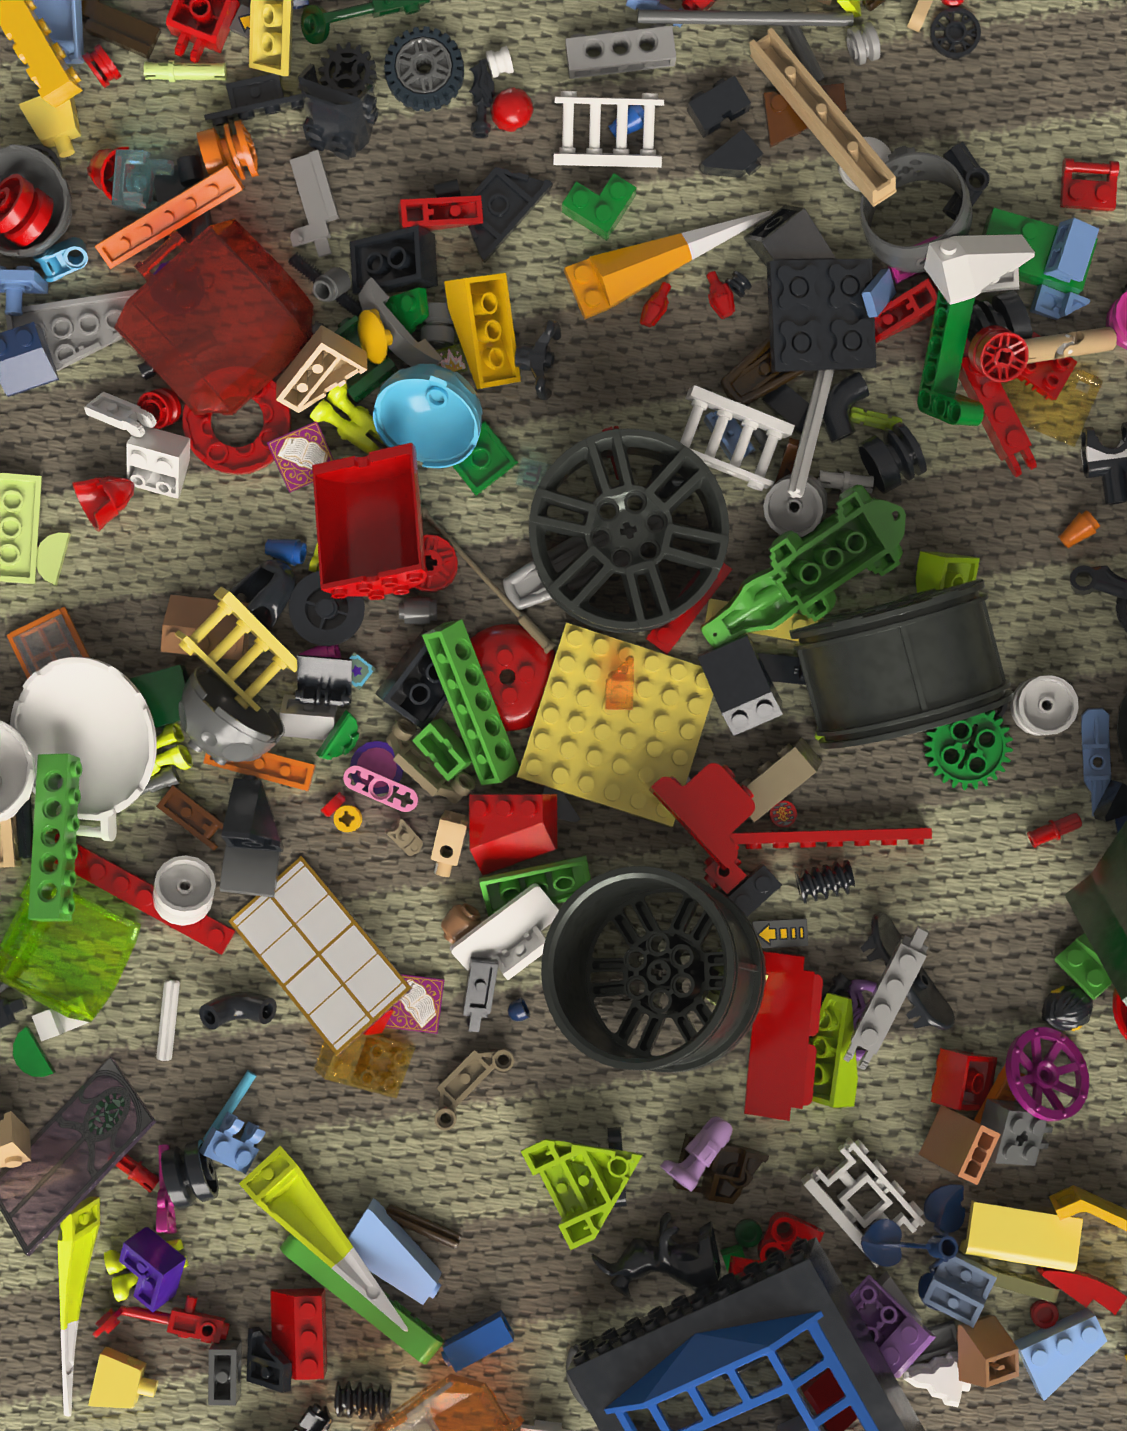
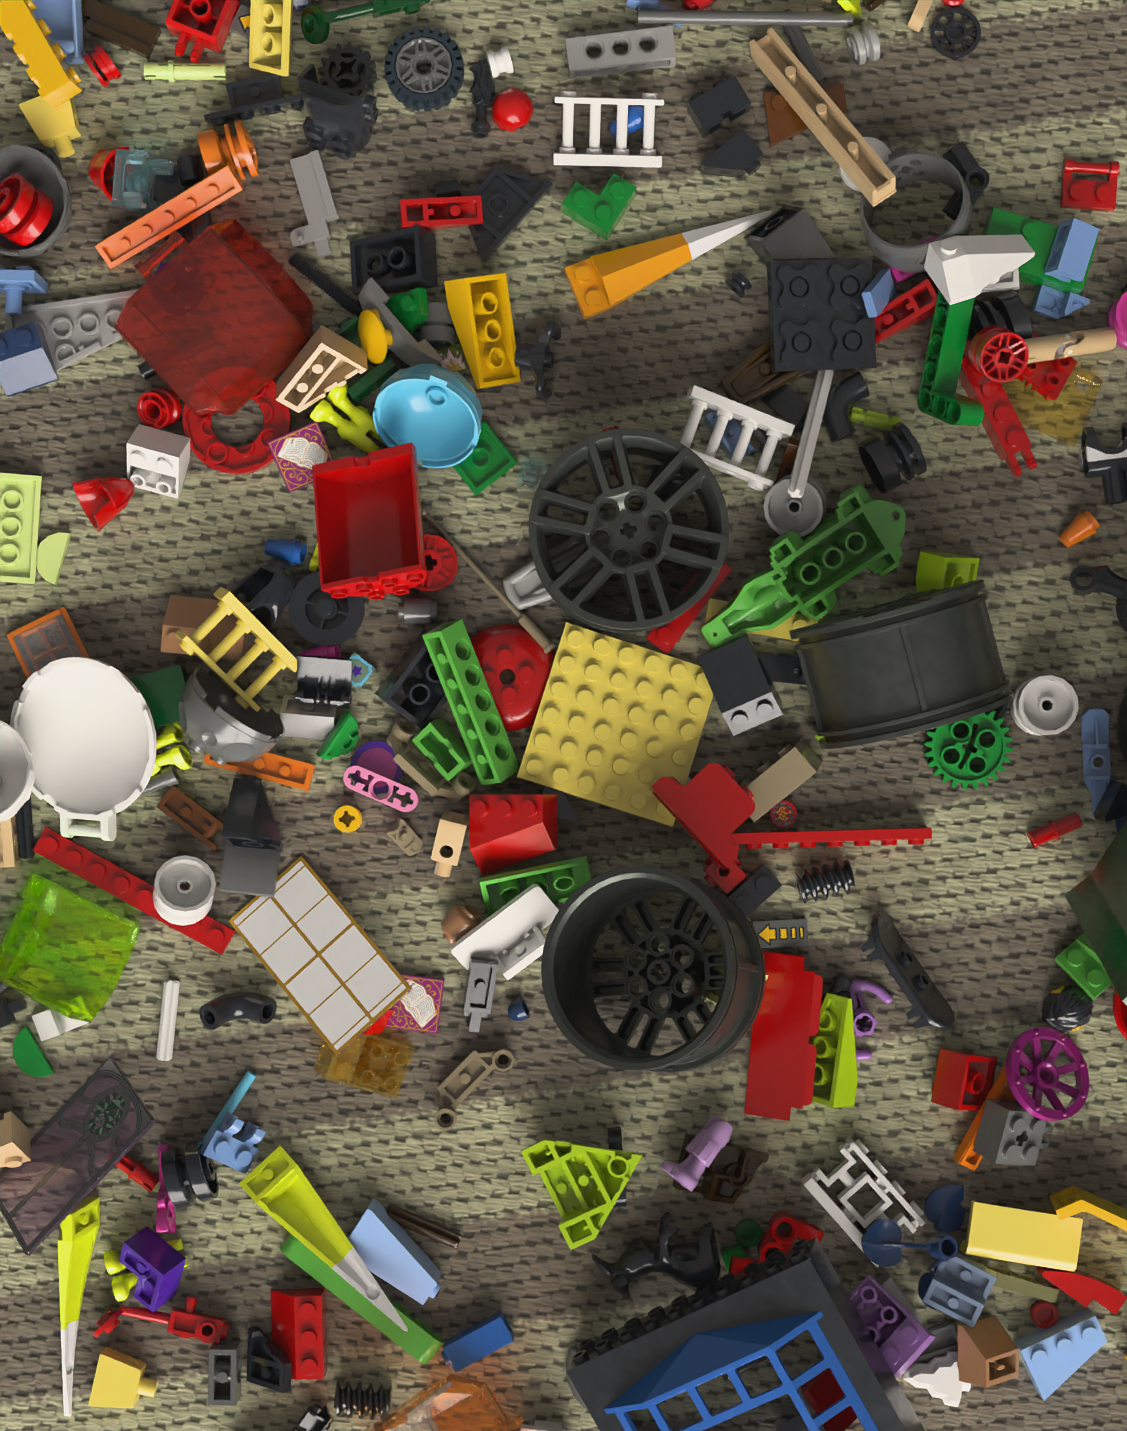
bright green brick [28,753,82,921] -> none
dark azure piece [33,237,88,282] -> none
white hinge [84,392,157,438] -> none
dark grey brick [313,267,351,302] -> none
red tile [320,792,346,817] -> none
clear orange slope [604,656,634,710] -> none
red piece [640,282,672,328] -> none
red piece [706,271,735,319] -> none
white pin [818,470,874,493] -> none
light grey hinge [843,925,929,1070] -> none
nougat brick [918,1105,1001,1185] -> none

